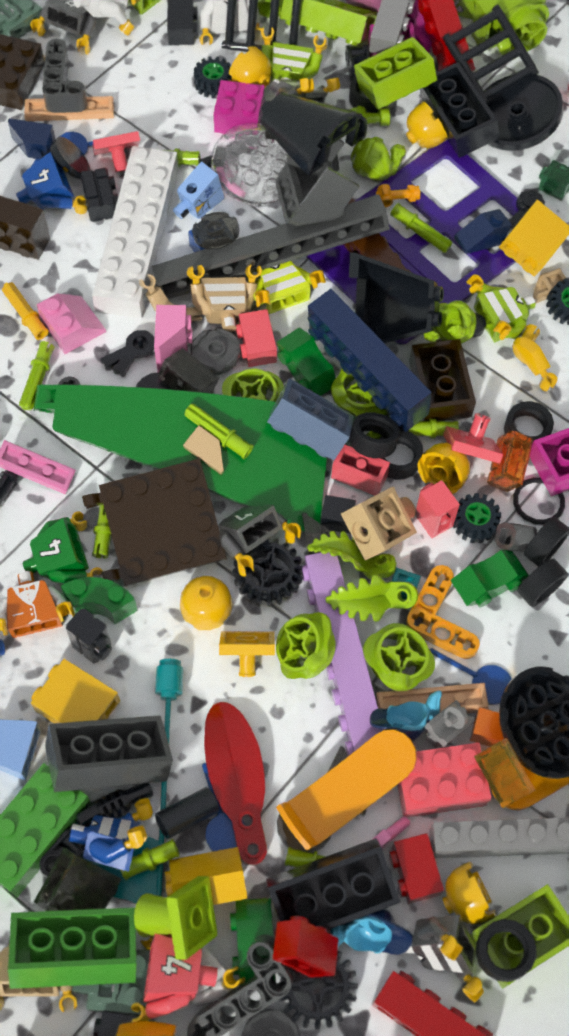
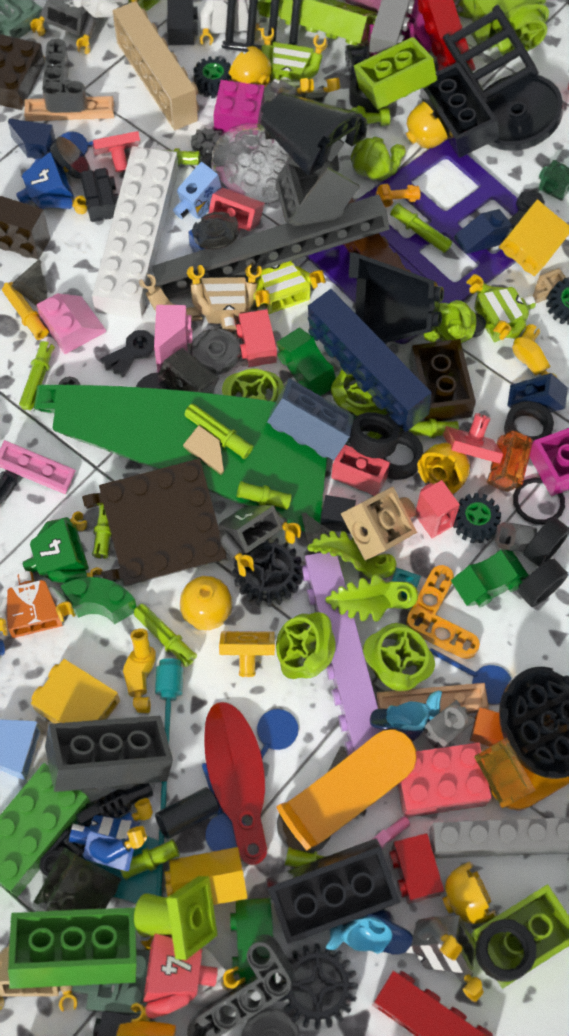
black brick [66,608,112,664] -> none
red brick [273,916,339,978] -> none
none -> clear smoke tile [12,259,48,306]
none -> tan brick [112,1,199,131]
none -> yellow arm [123,628,156,713]
none -> lime axle [134,603,198,667]
none -> dark grey gear [191,127,226,157]
none -> coral brick [208,188,265,232]
none -> lime pin [237,481,291,510]
none -> blue piece [257,709,298,759]
none -> dark blue slope [507,373,568,413]

